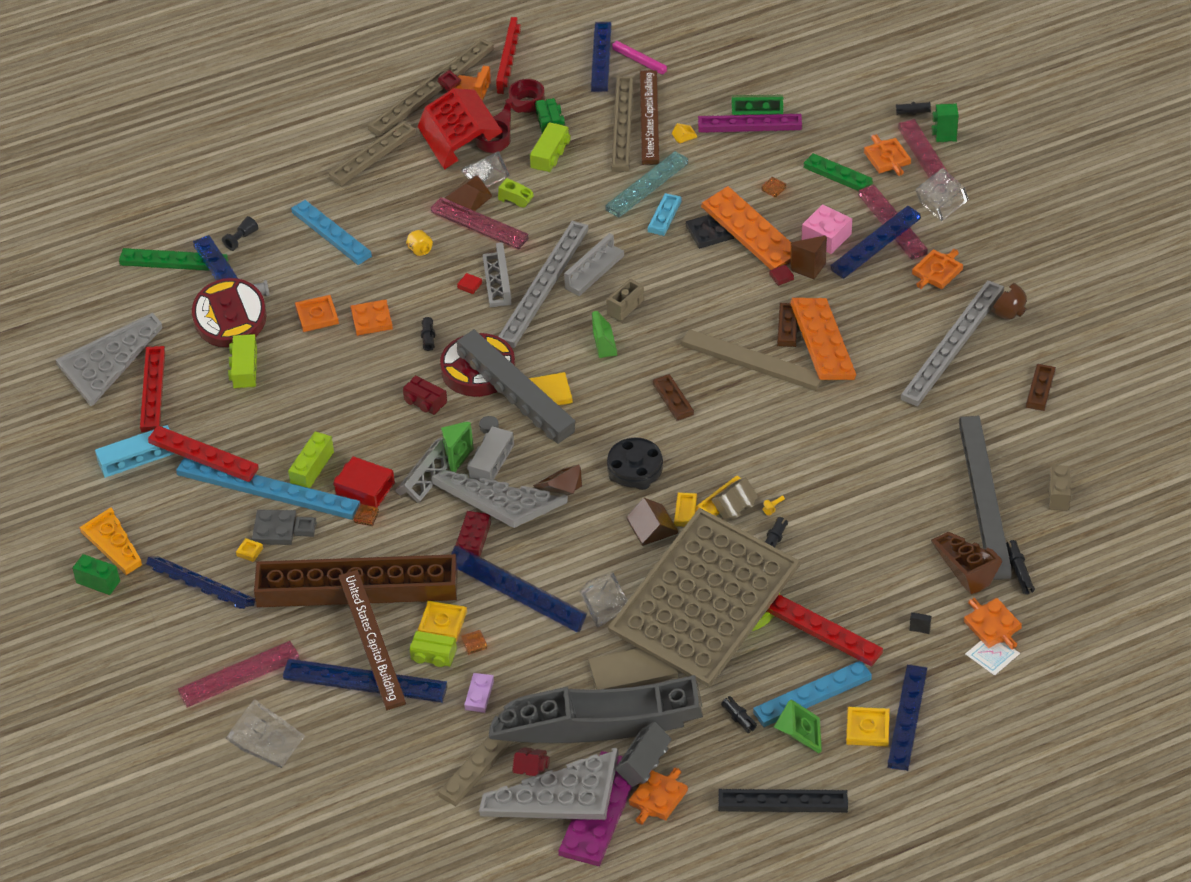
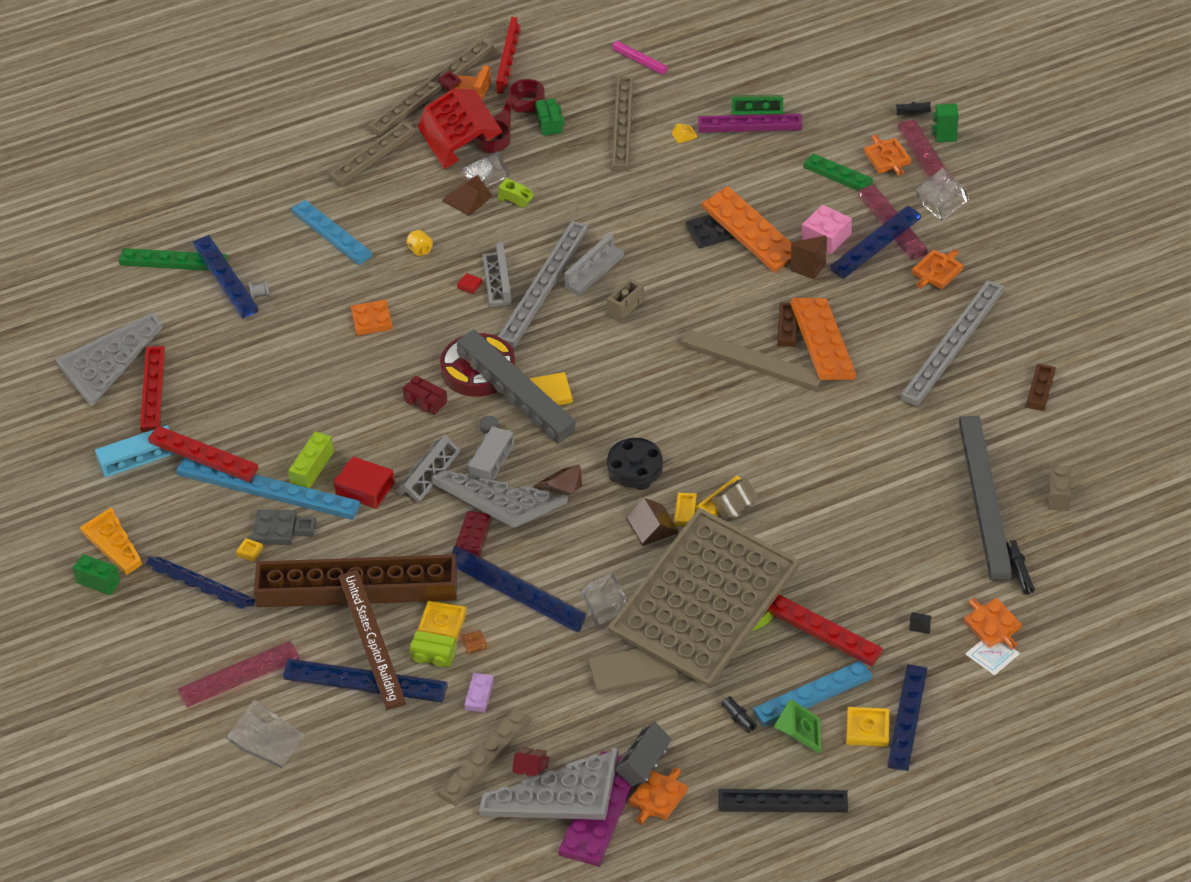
piece [192,278,267,348] -> none
black piece [222,216,259,251] -> none
lime brick [228,334,257,388] -> none
orange plate [295,295,339,332] -> none
clear orange tile [354,504,379,526] -> none
black pin [421,317,436,351] -> none
clear pink plate [431,197,529,250] -> none
bright green slope [441,421,474,472] -> none
dark grey slope [489,675,703,743] -> none
lime brick [530,122,571,172] -> none
clear blue plate [591,22,612,92] -> none
bright green tile [592,311,617,358] -> none
clear light blue plate [605,151,688,218] -> none
reddish brown tile [640,70,659,165] -> none
medium azure tile [647,193,682,236] -> none
reddish brown tile [653,374,694,421] -> none
clear orange tile [762,177,786,198] -> none
yellow hand [762,496,785,516] -> none
black pin [765,517,788,547] -> none
dark red tile [769,265,794,286] -> none
reddish brown wedge [931,532,1002,595] -> none
reddish brown cylinder [991,283,1027,320] -> none

